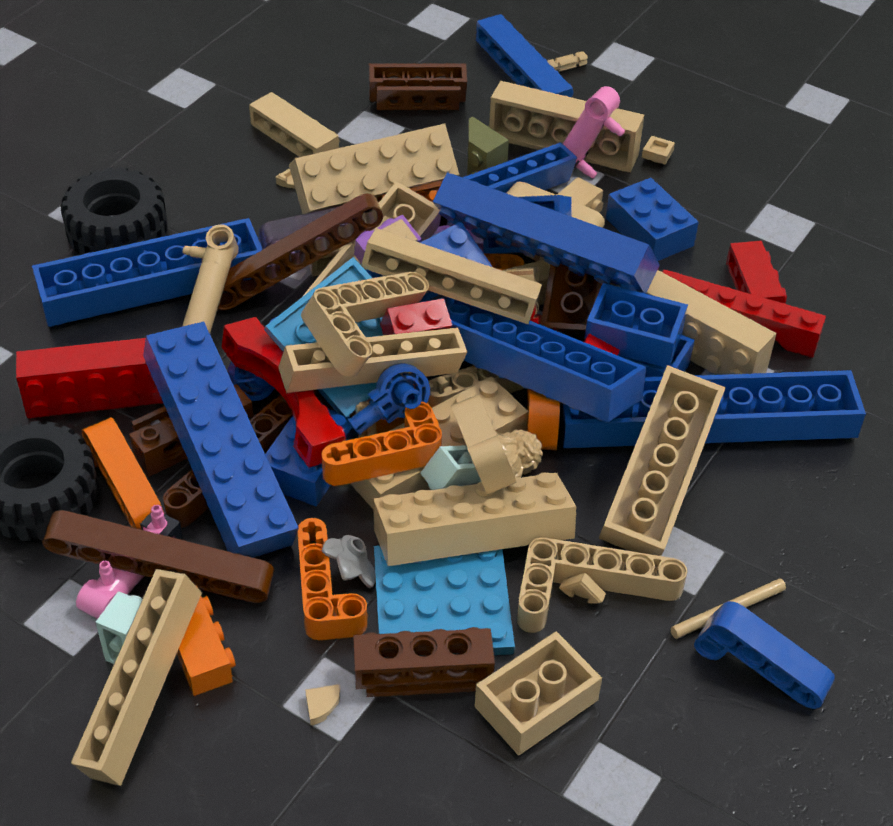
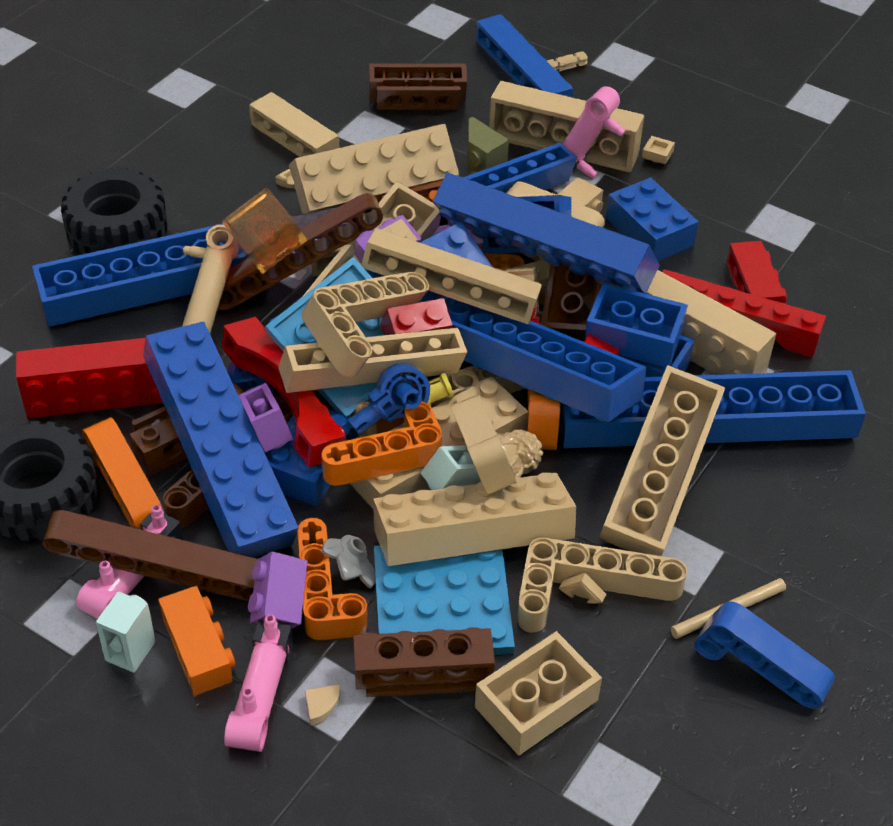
tan brick [71,569,202,786] -> none
none -> clear orange slope [222,187,307,274]
none -> bright pink piece [224,615,293,752]
none -> medium lavender brick [238,383,293,452]
none -> medium lavender brick [248,552,307,628]
none -> light yellow bush [427,372,455,406]

